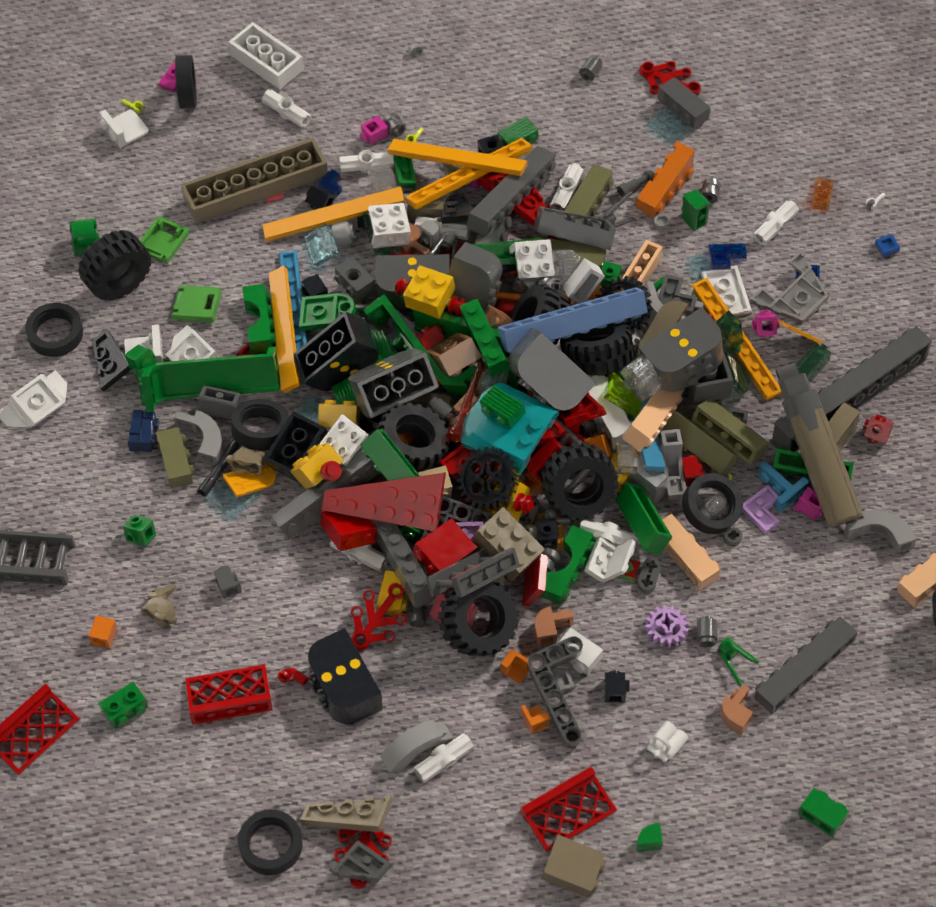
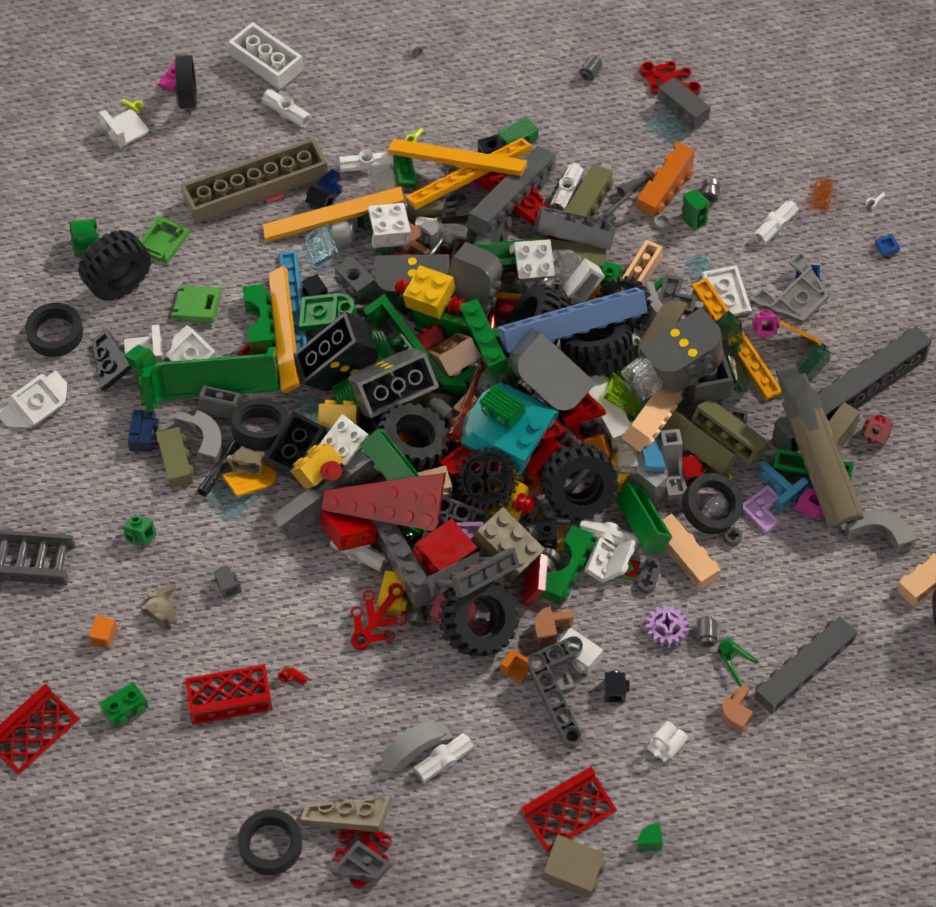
black brick [308,628,383,724] -> none
dark pink brick [360,116,389,145] -> none
flat silver wheel [383,112,406,137] -> none
nougat brick [484,305,513,330] -> none
orange panel [521,705,550,734] -> none
clear blue tile [708,243,747,270] -> none
green brick [798,788,849,838] -> none

